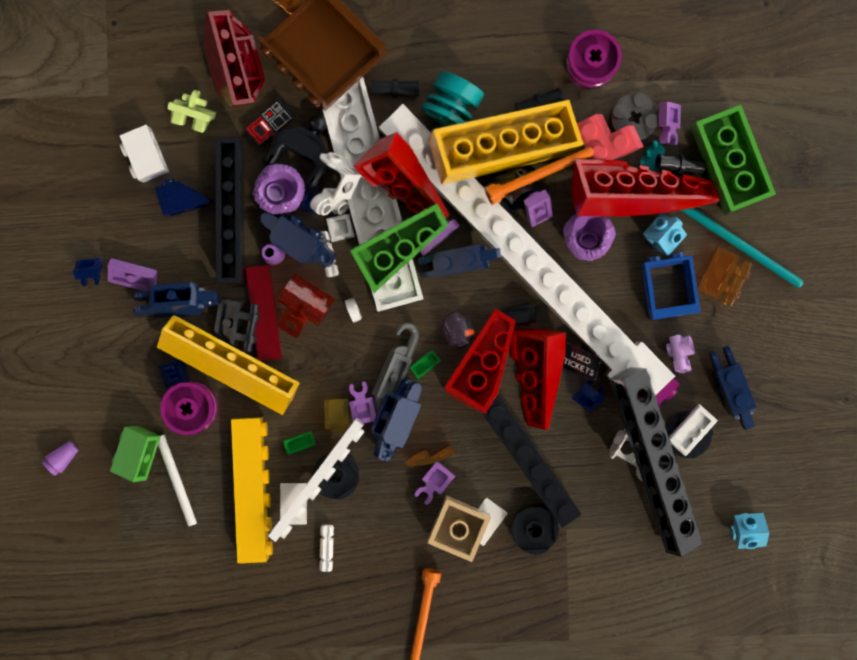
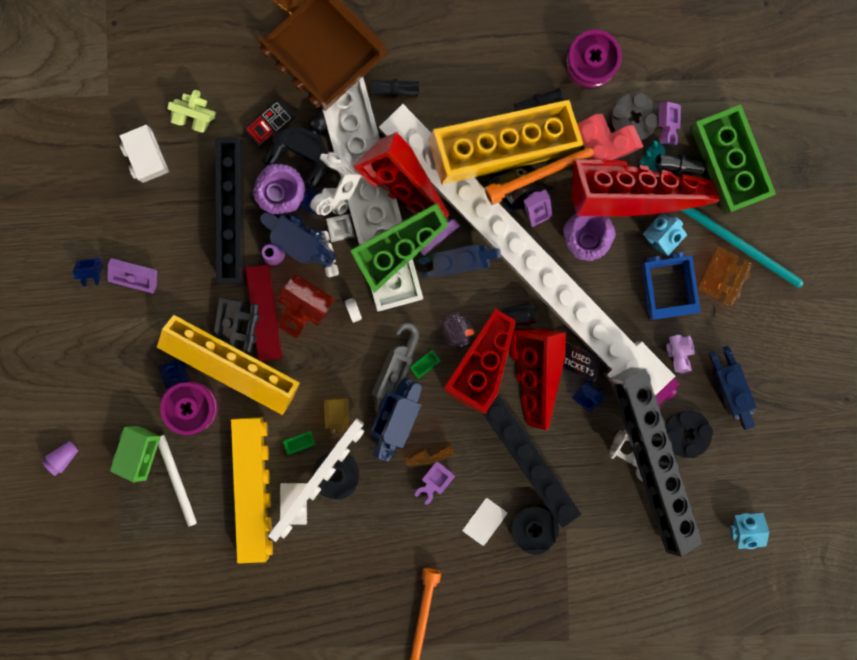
dark blue hinge [133,282,219,318] -> none
clear blue slope [155,179,213,217] -> none
dark red wedge [203,10,265,107] -> none
white axle [319,524,334,572] -> none
medium lavender plate [349,381,377,423] -> none
teal wheel [421,71,484,127] -> none
tan brick [428,495,491,562] -> none
white plate [668,404,718,456] -> none

